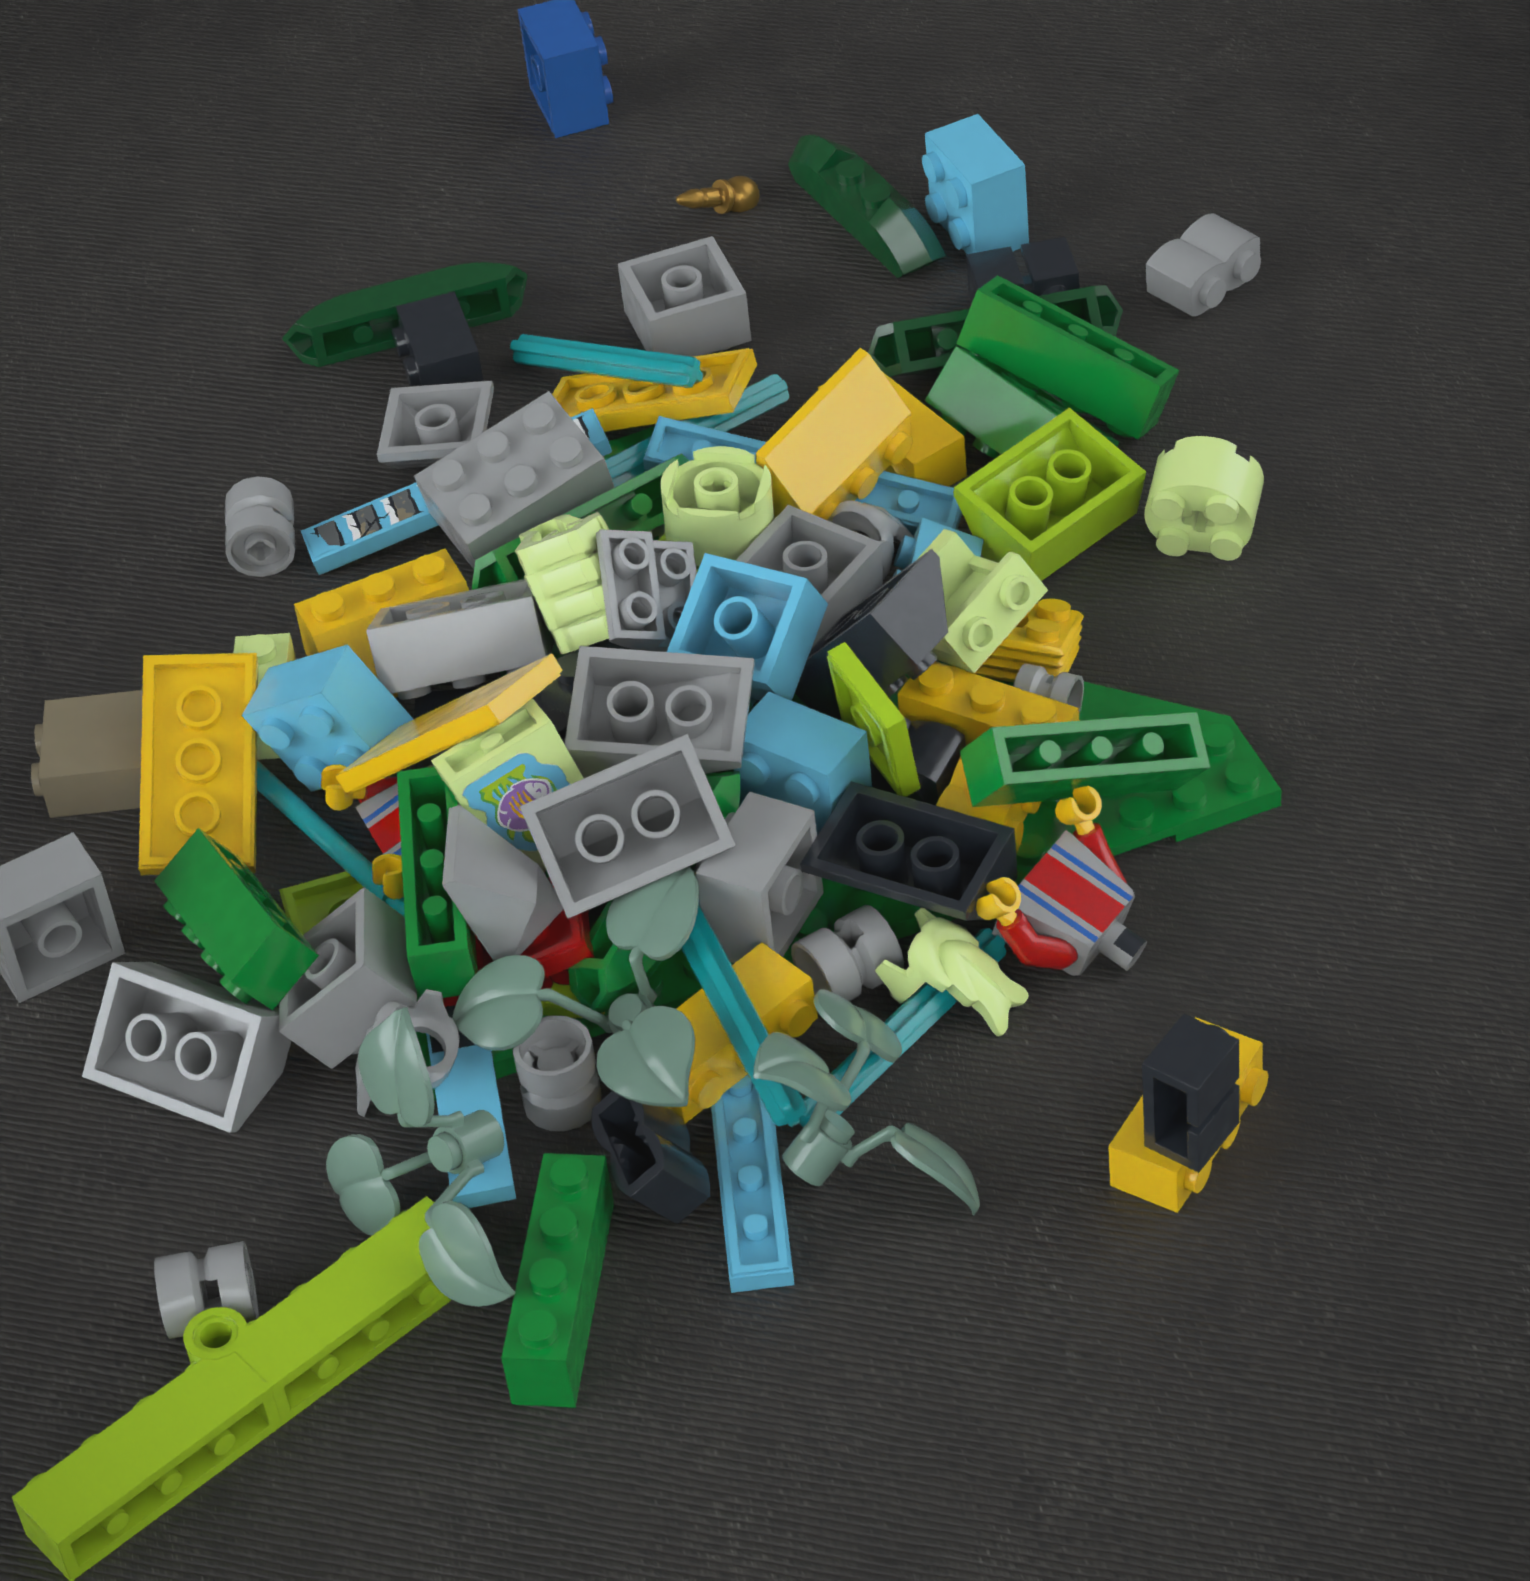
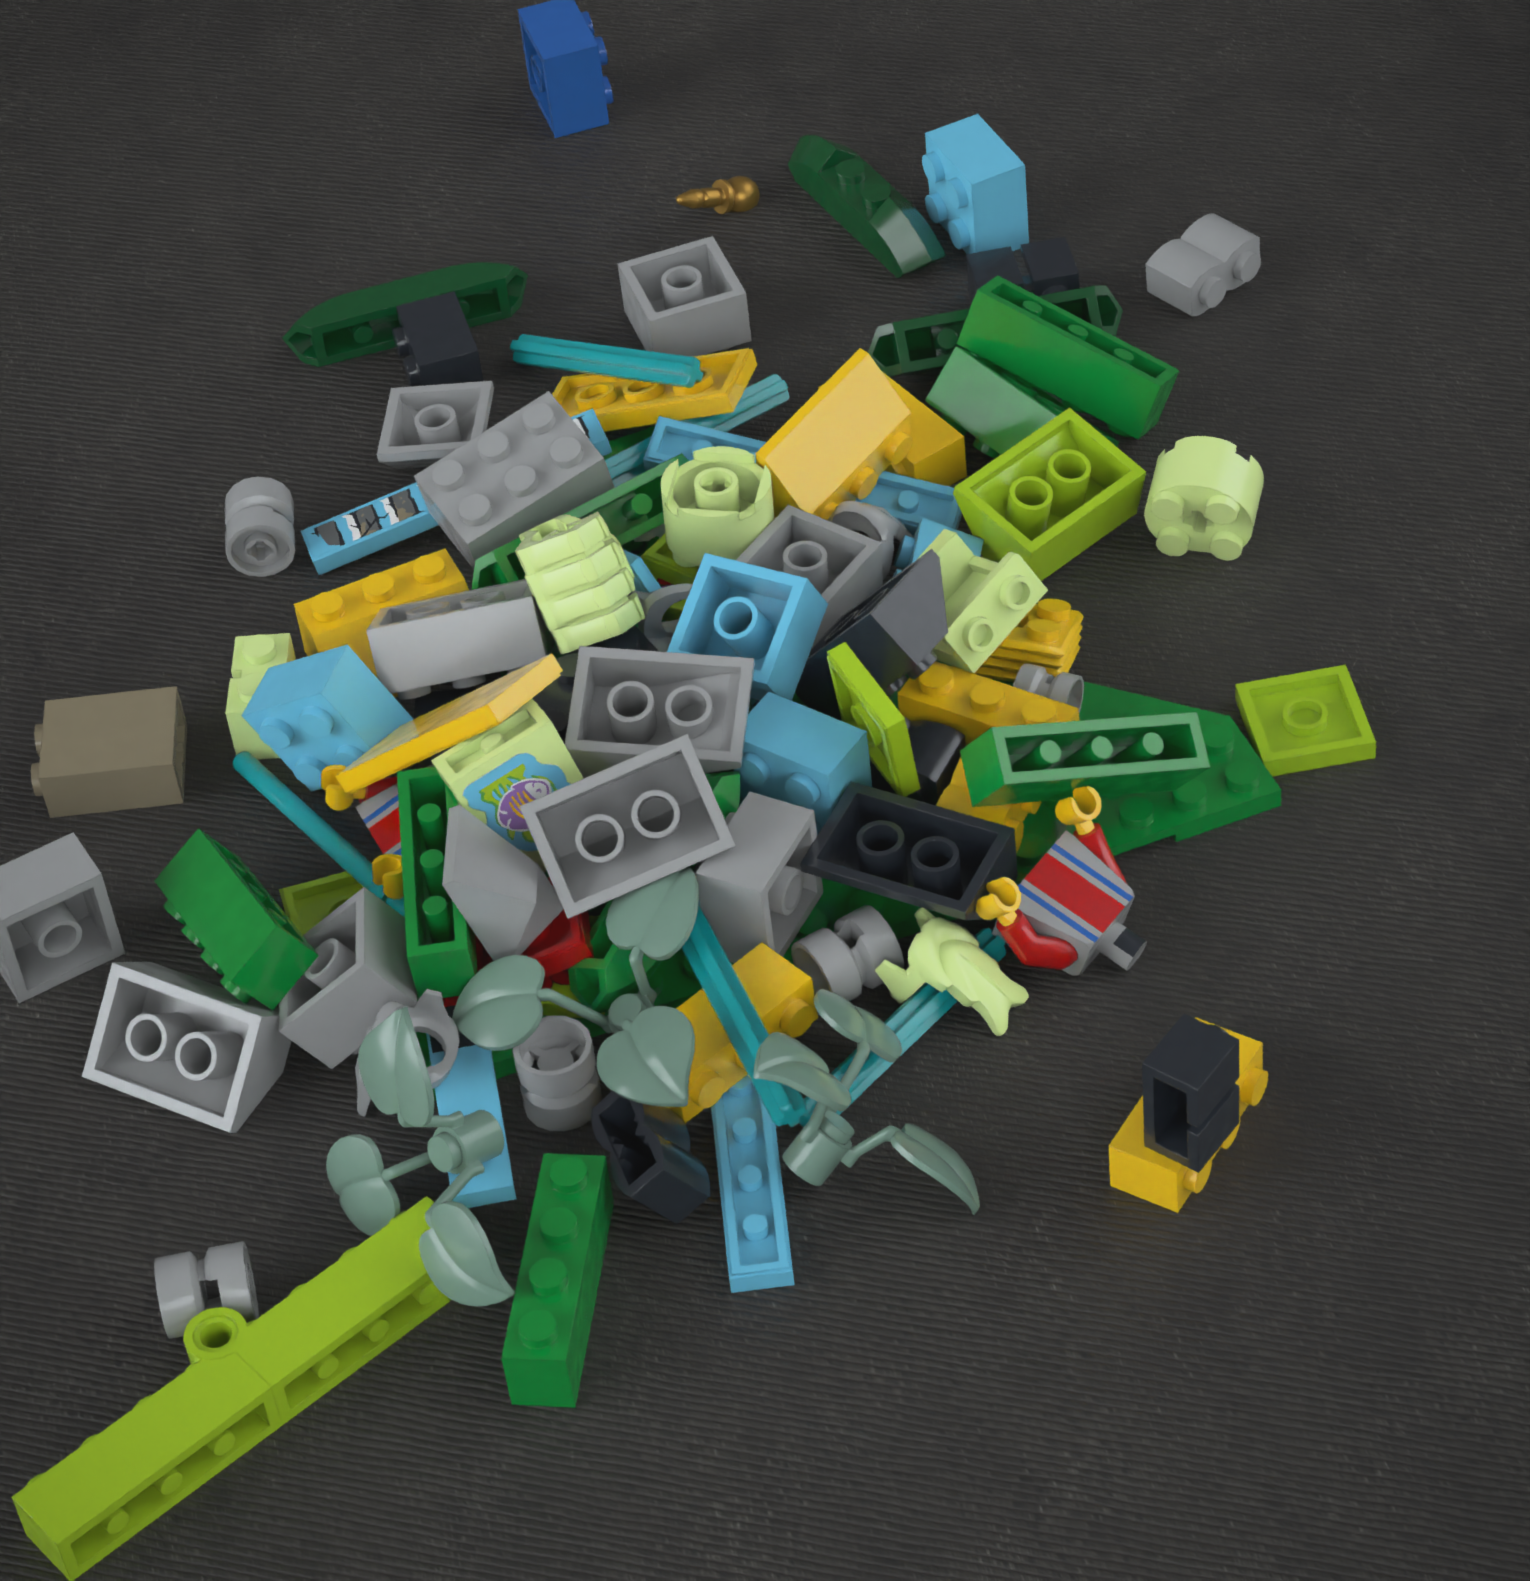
yellow tile [139,653,258,875] -> none
light grey slope [596,529,697,652] -> none
none -> lime tile [1235,665,1376,777]

